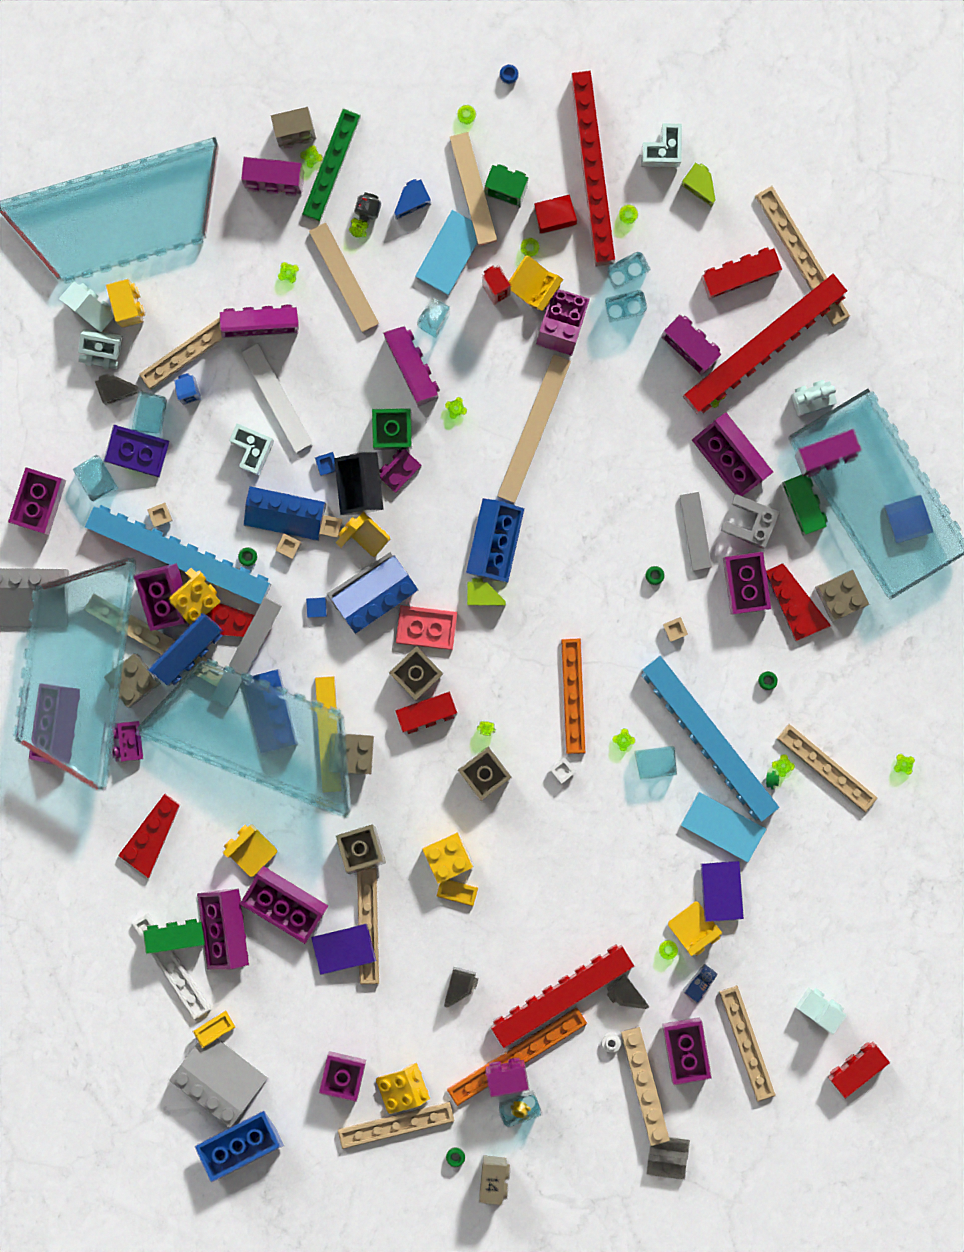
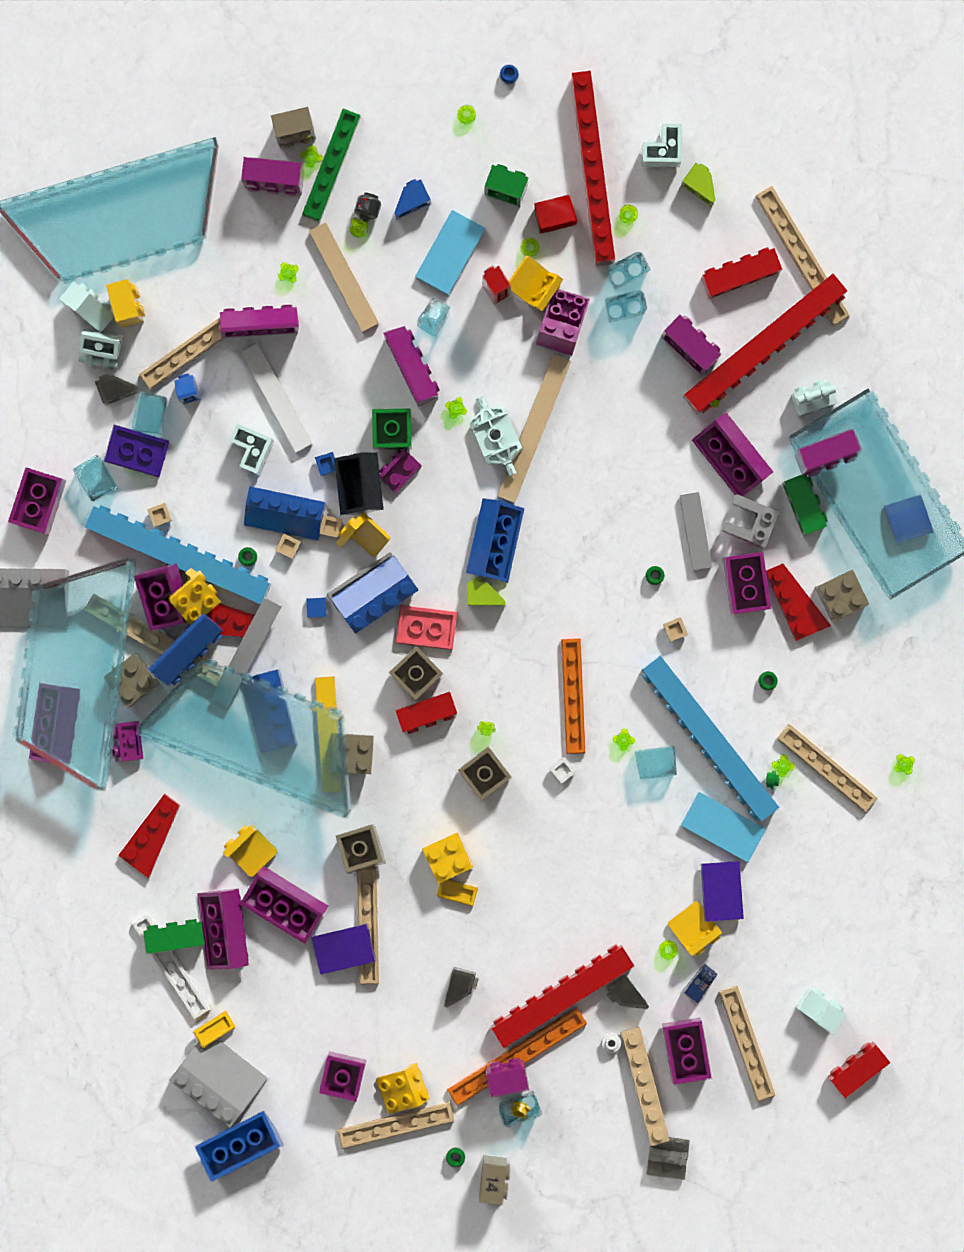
tan tile [450,132,497,246] -> none
none -> light aqua plate [470,396,523,477]

